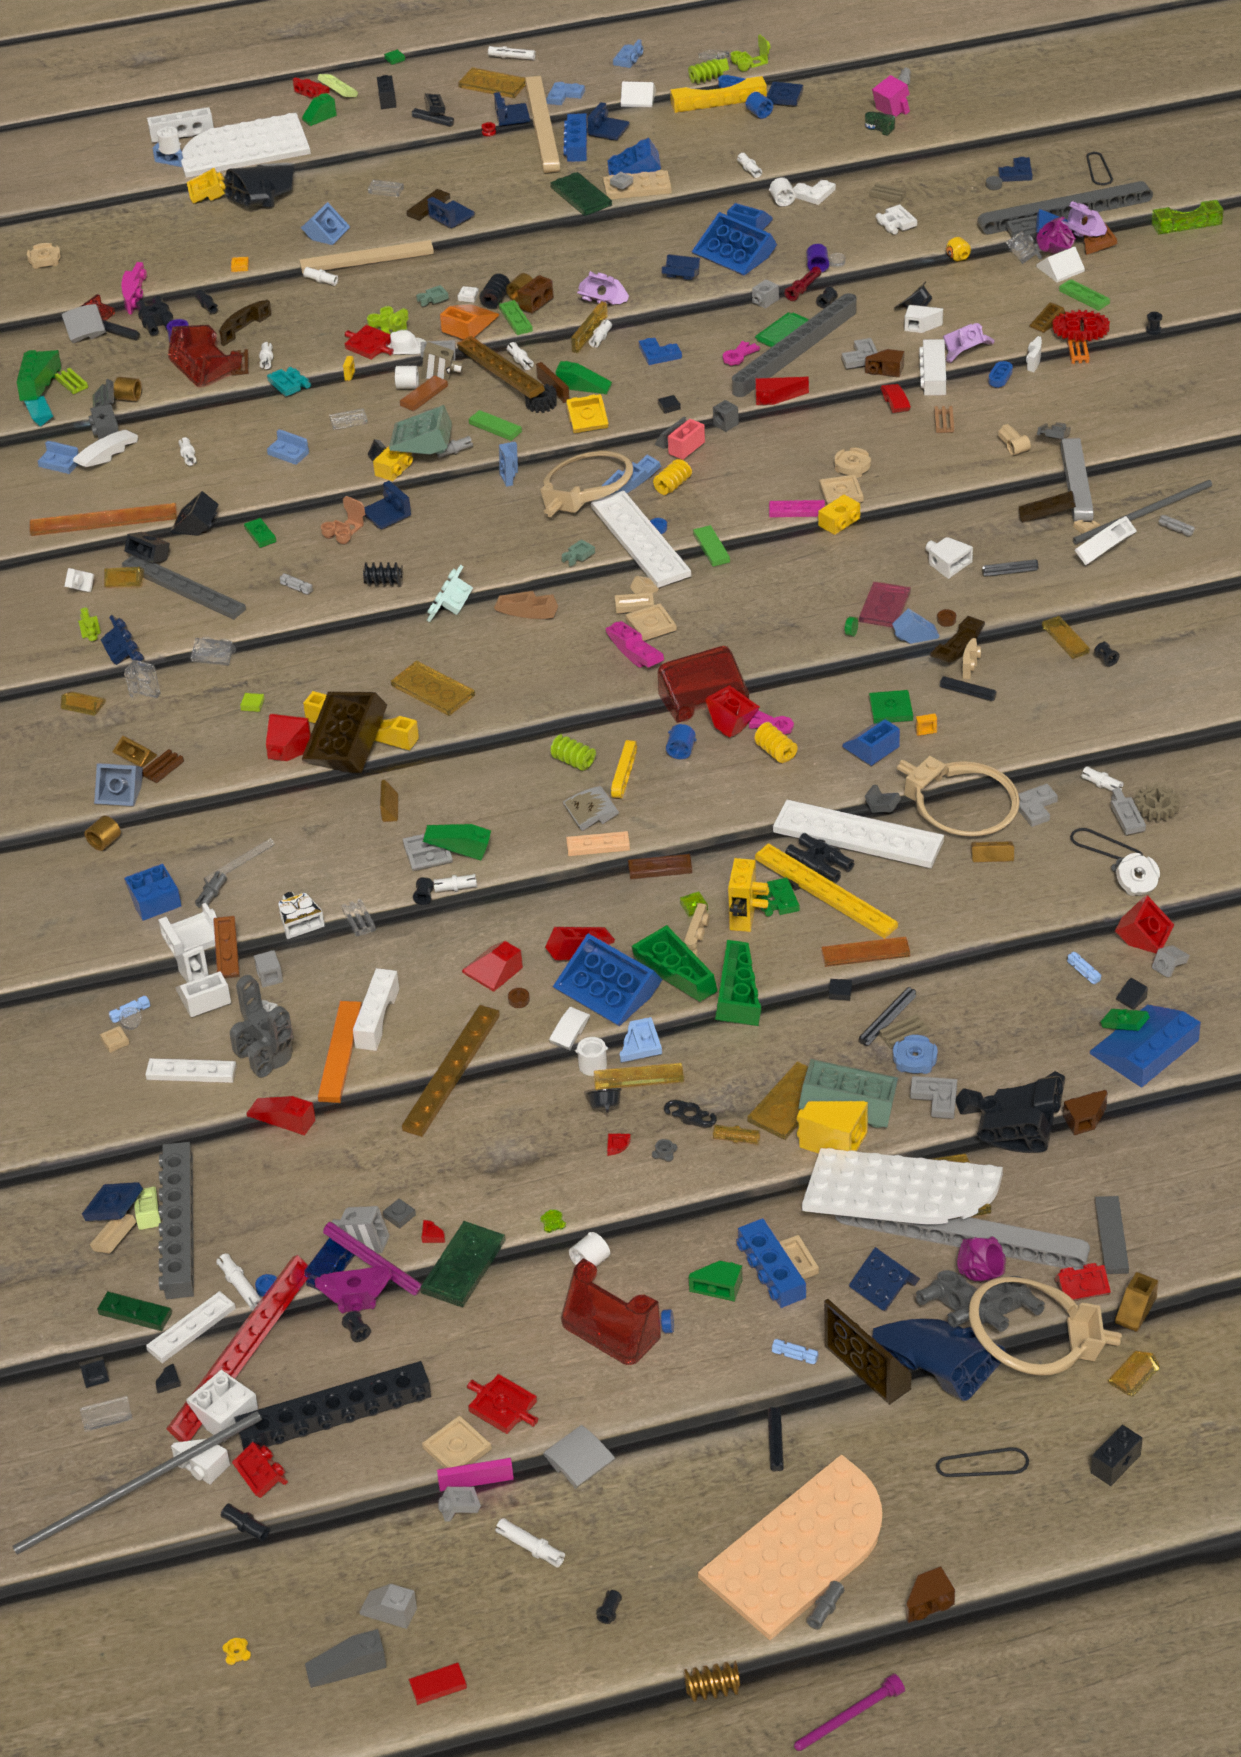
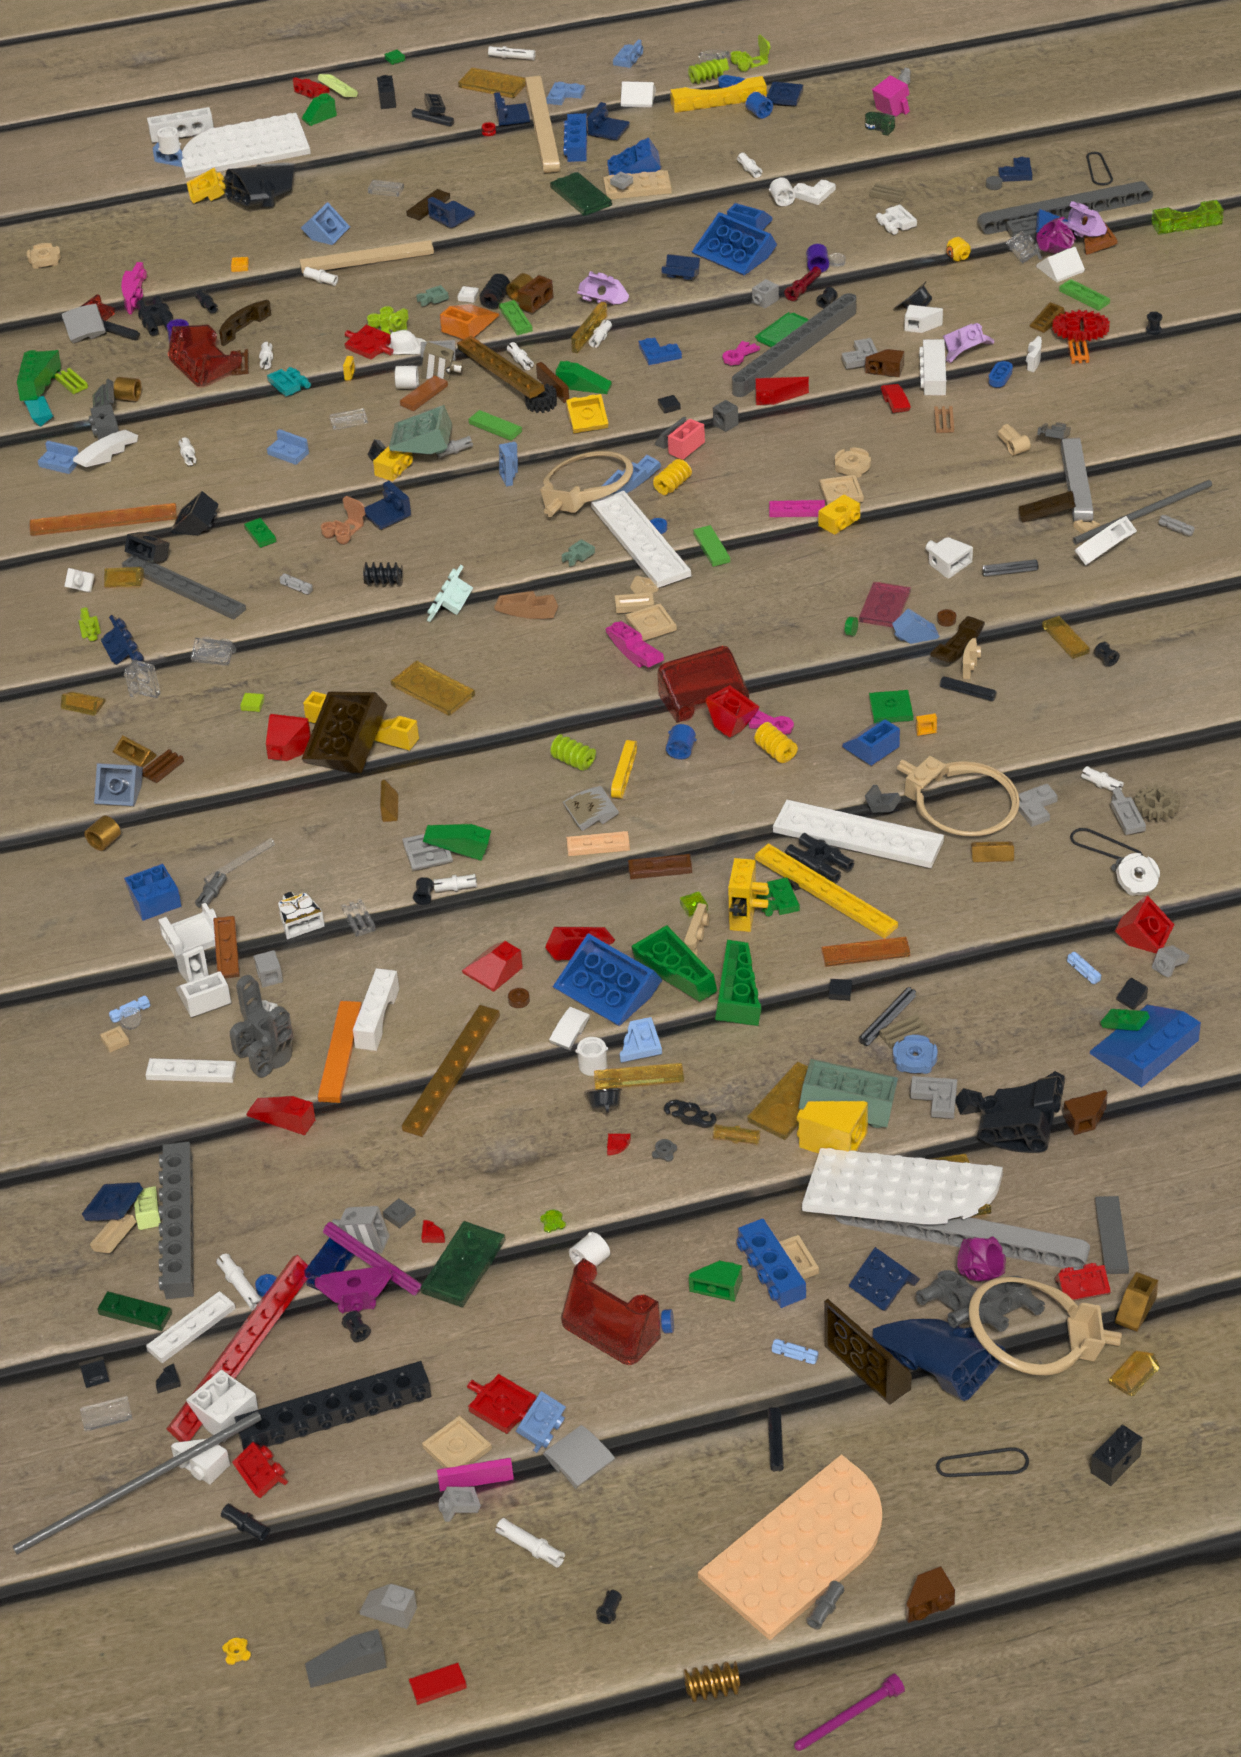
none -> medium blue bracket [515,1391,566,1453]

